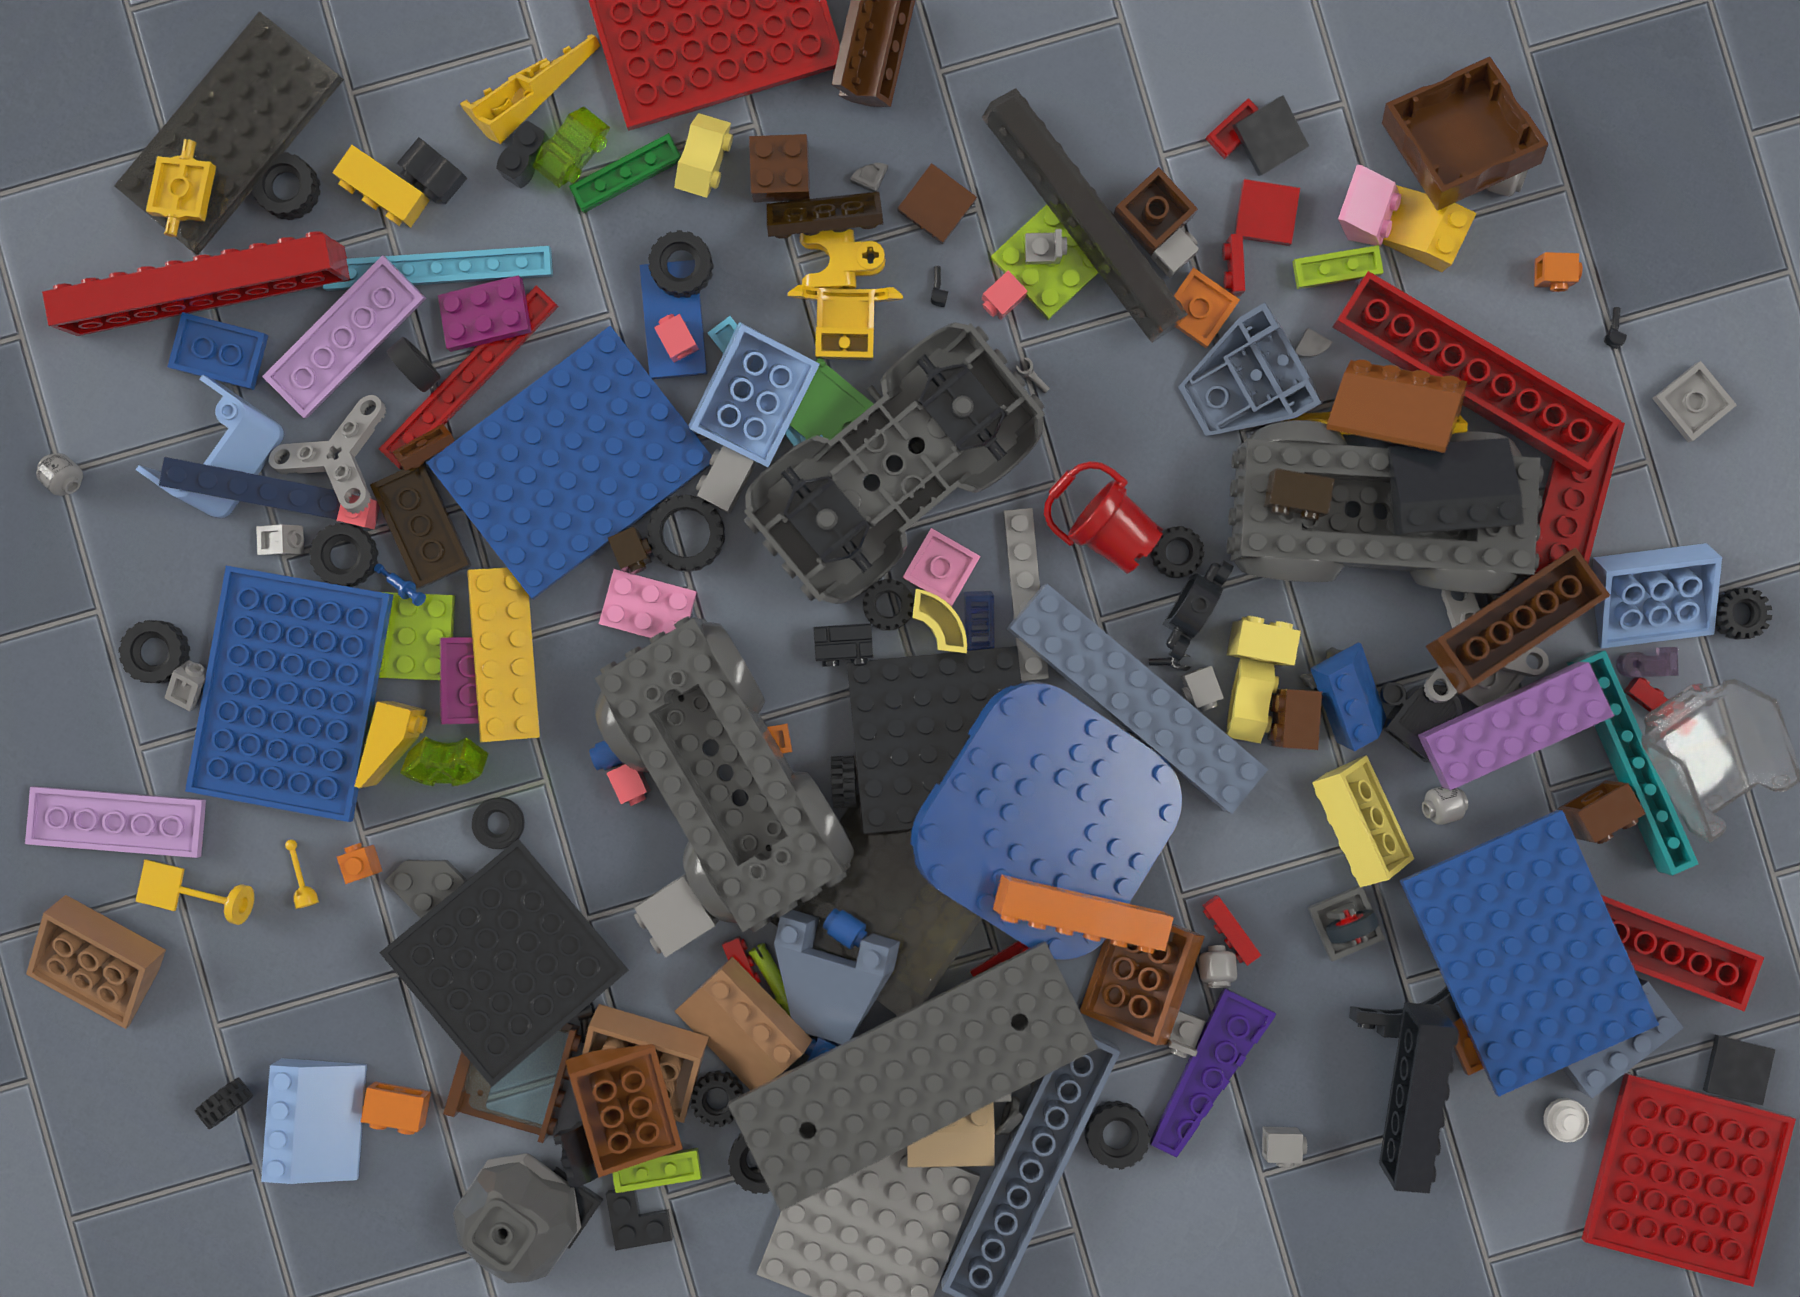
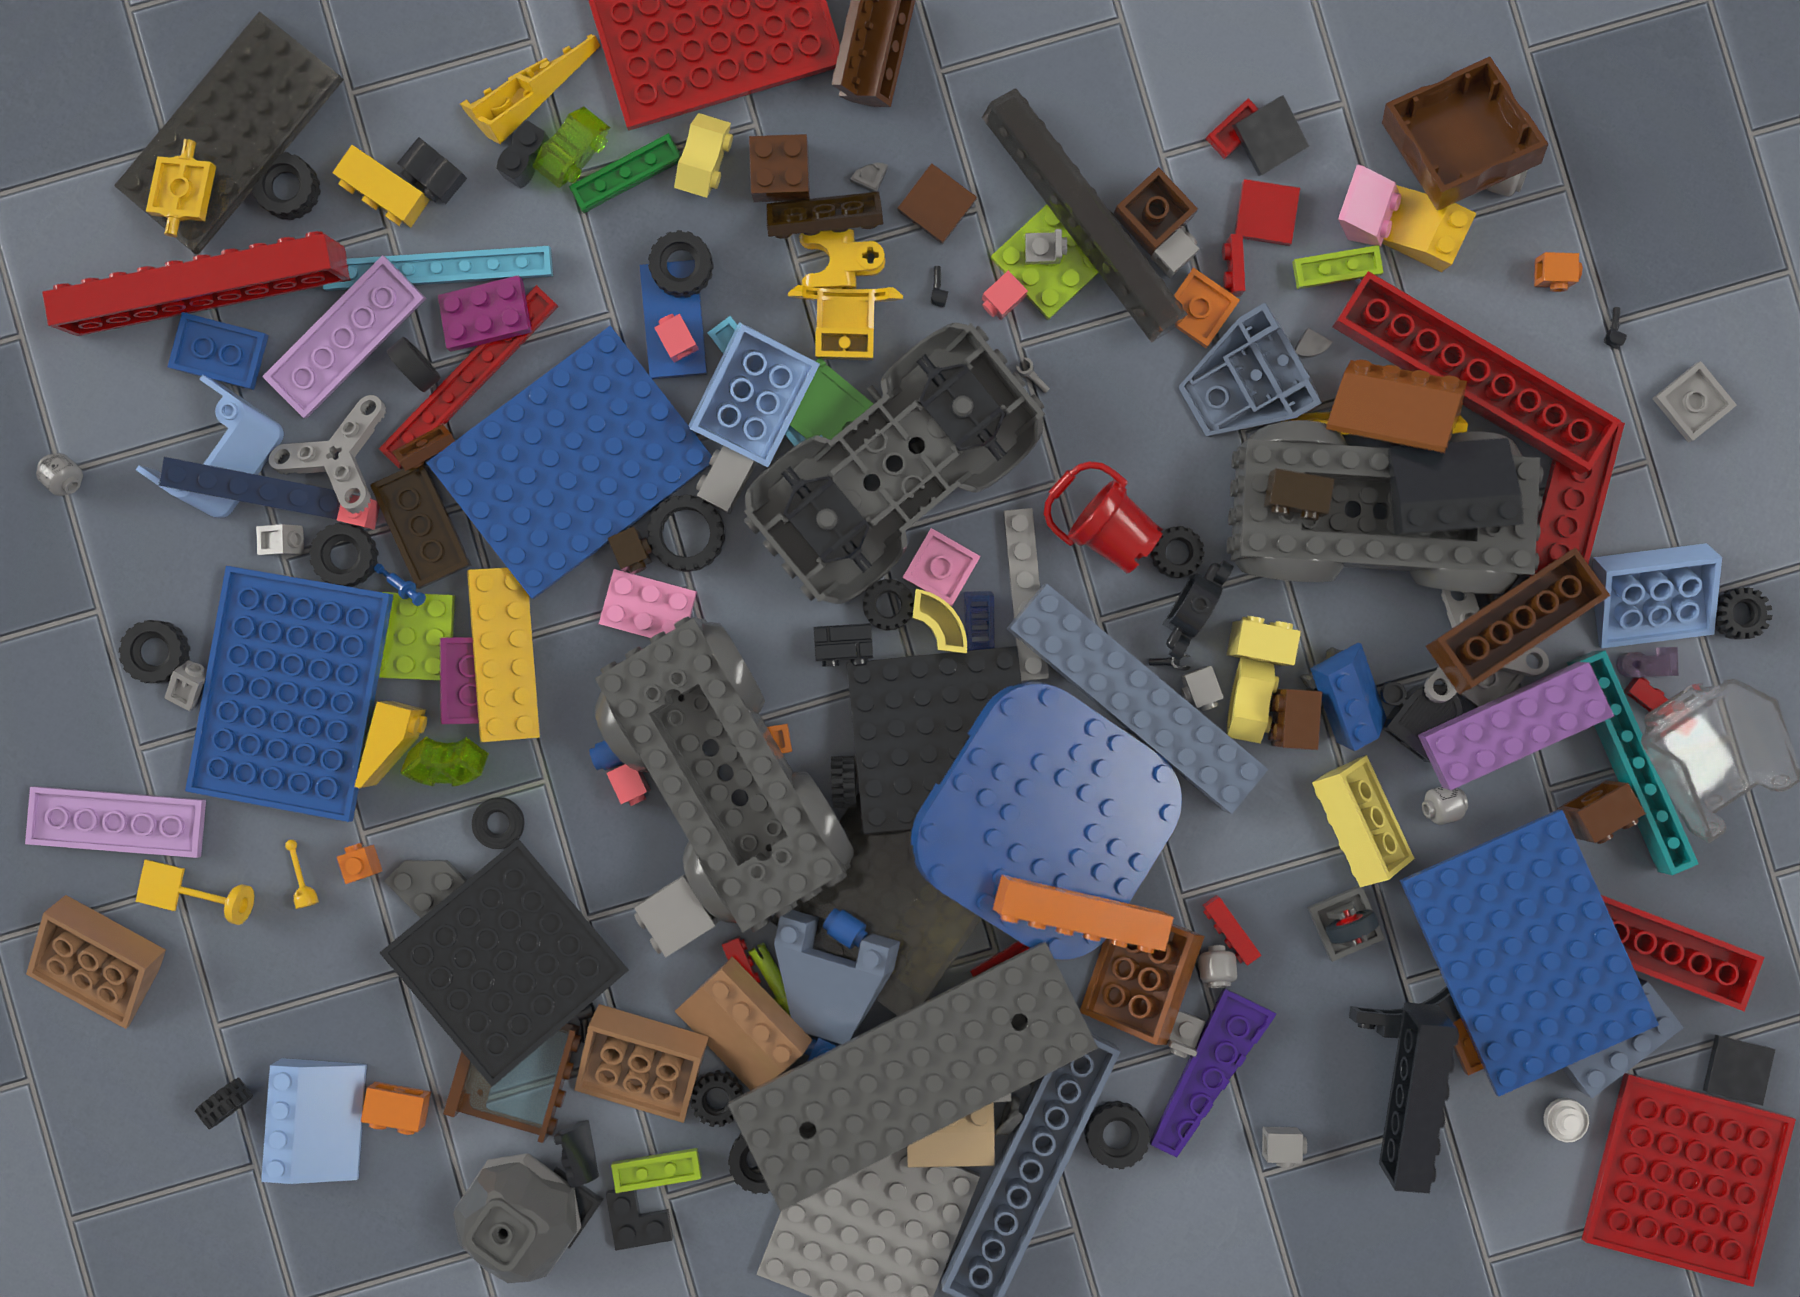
dark orange slope [565,1044,683,1178] -> none

